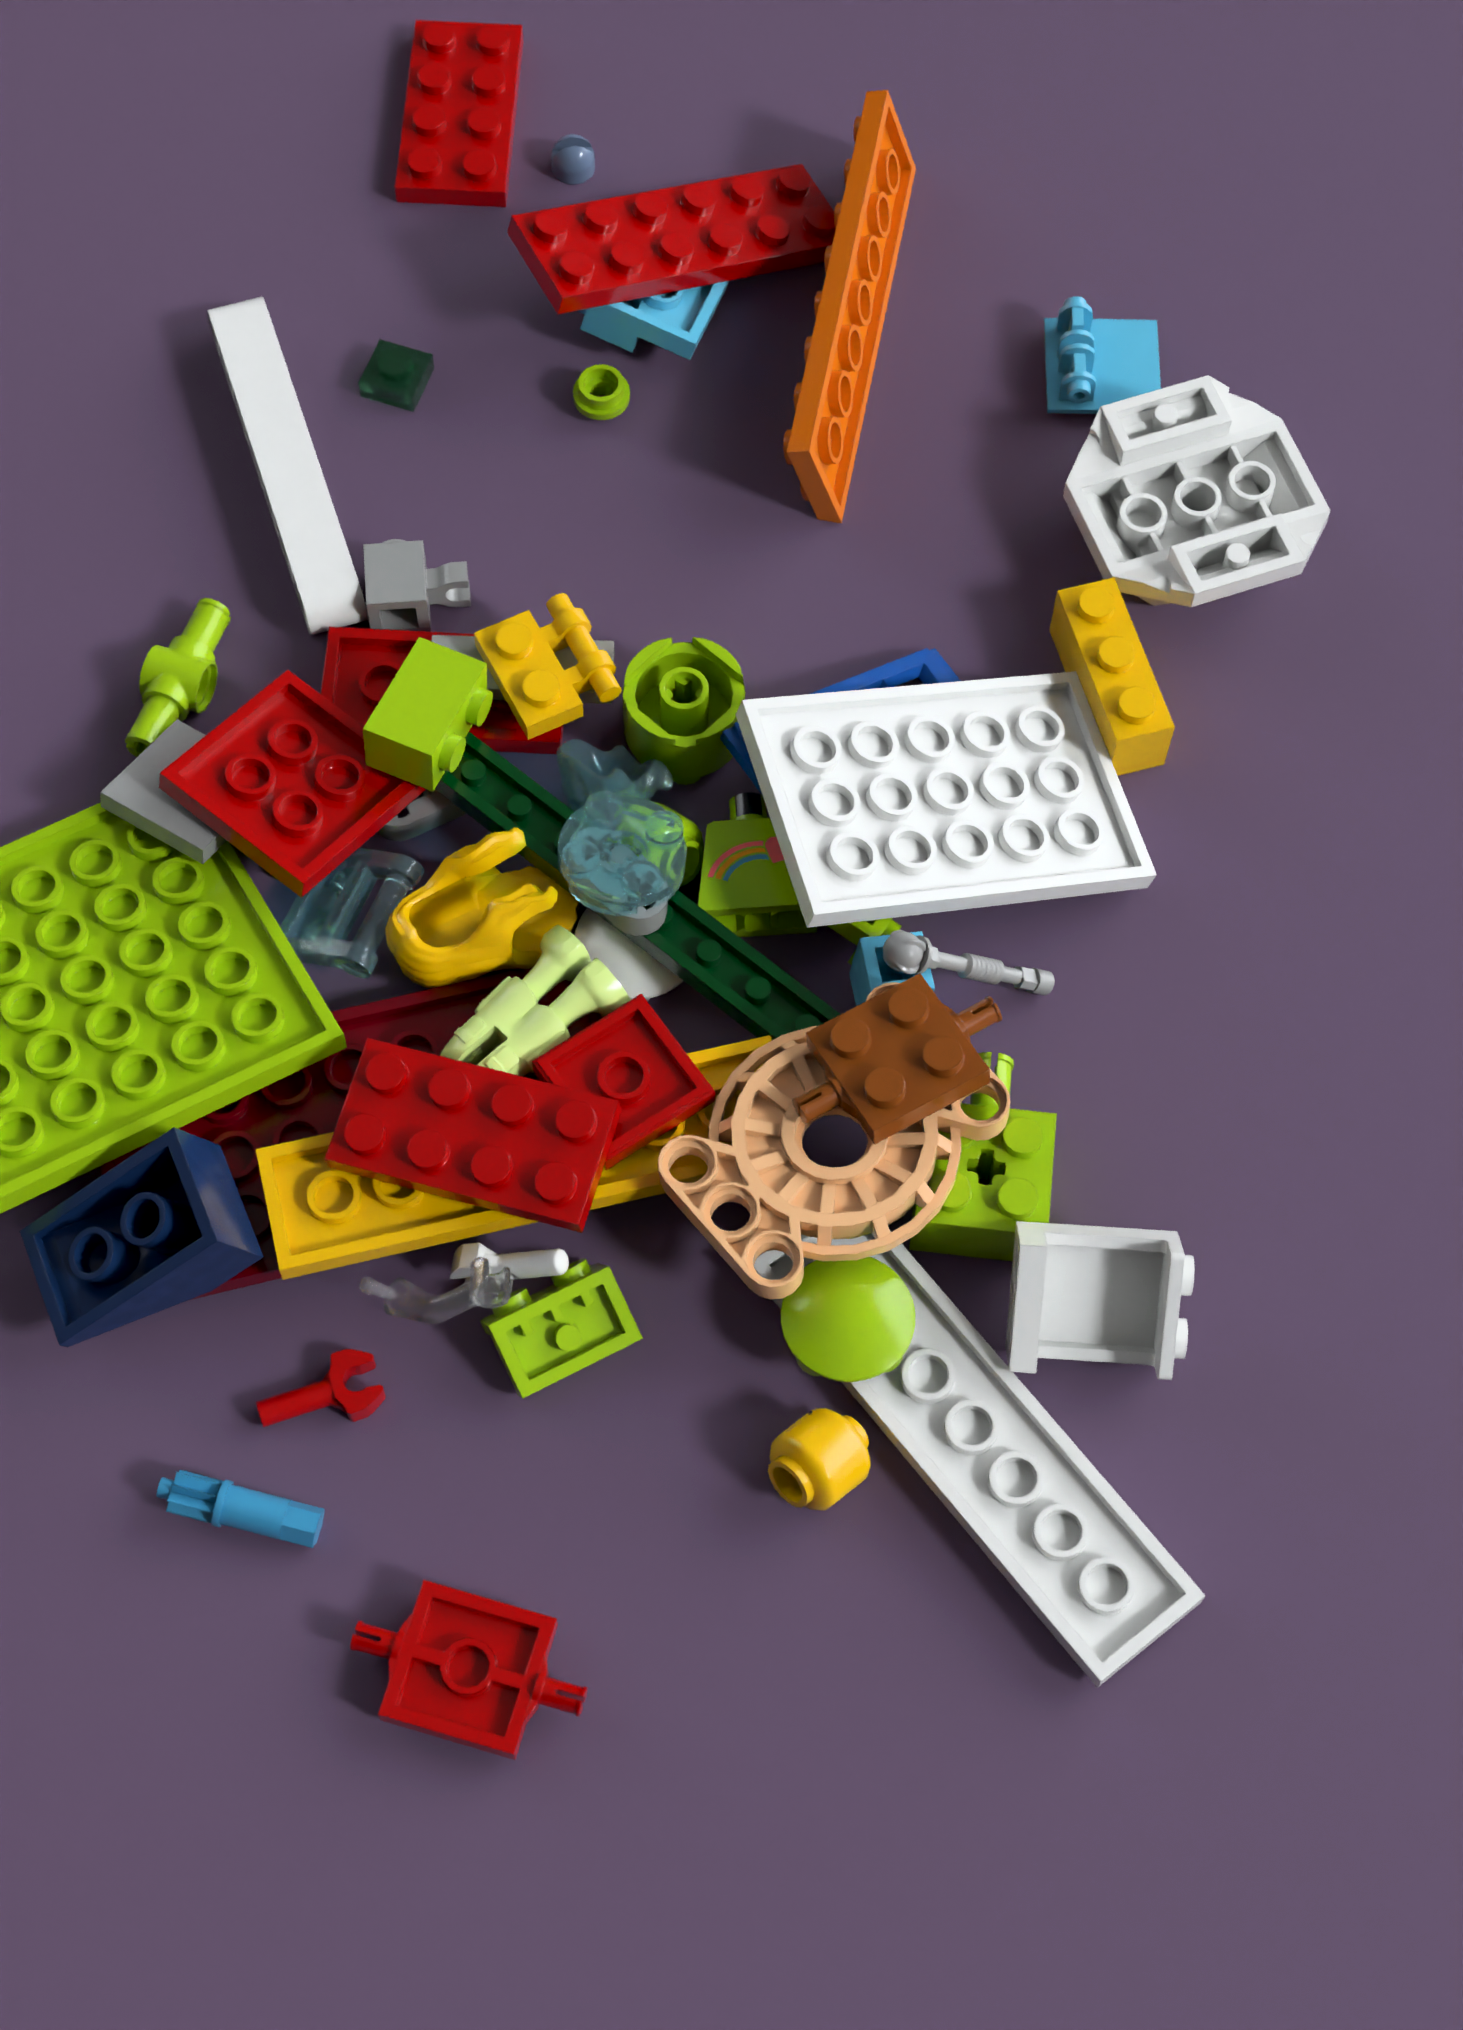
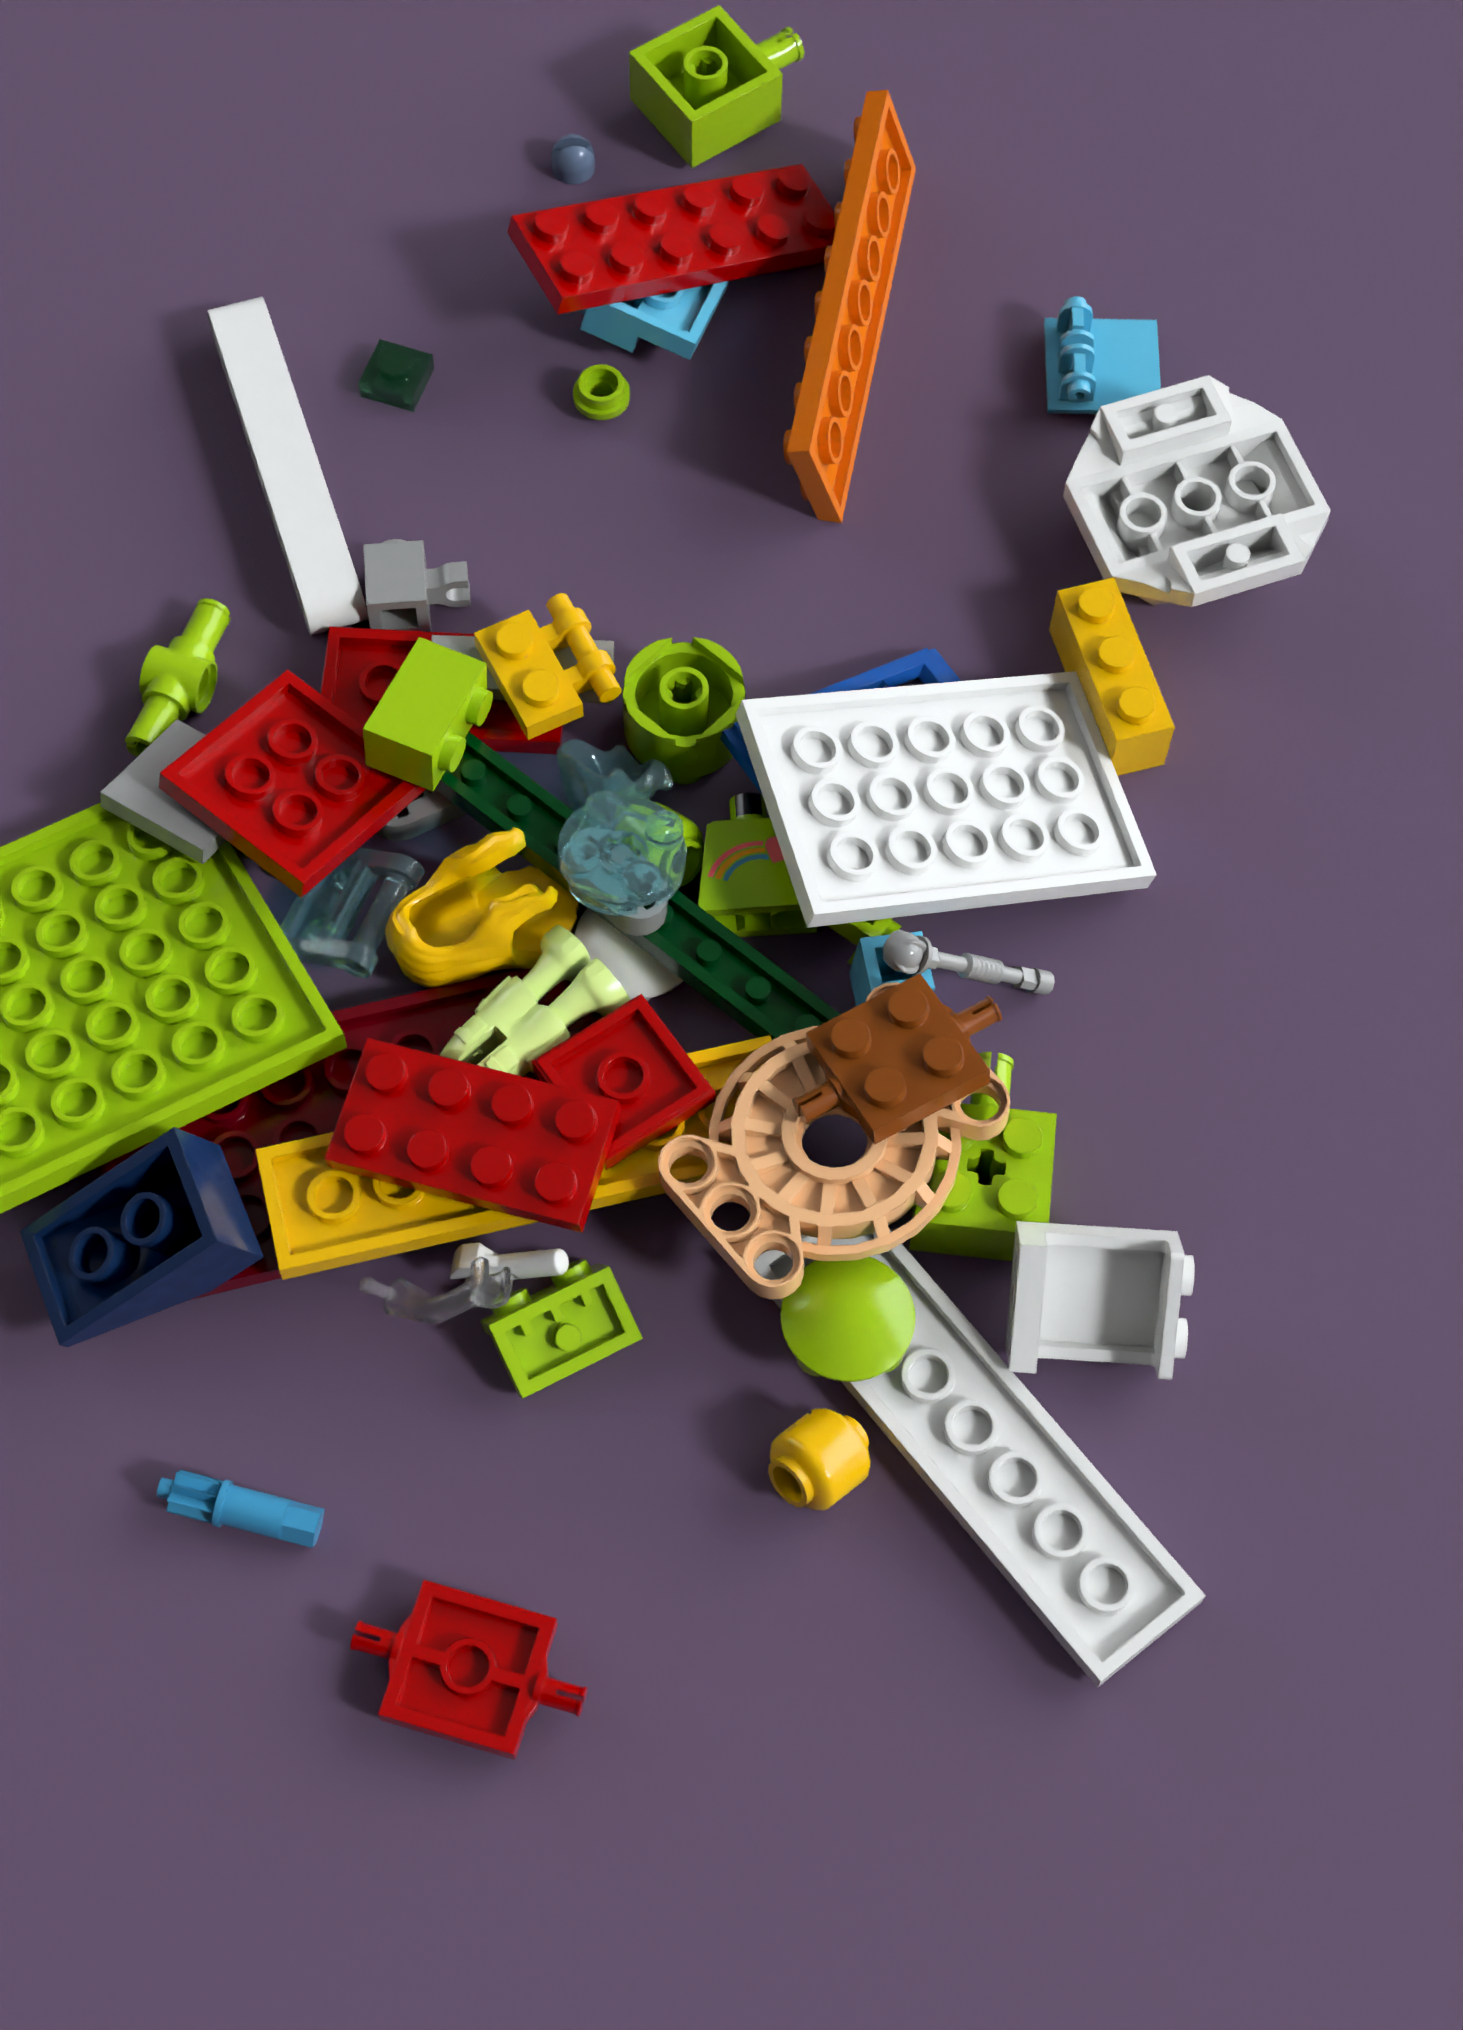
red bar [256,1349,386,1427] -> none
red plate [395,20,523,207] -> none
none -> lime brick [629,5,804,168]

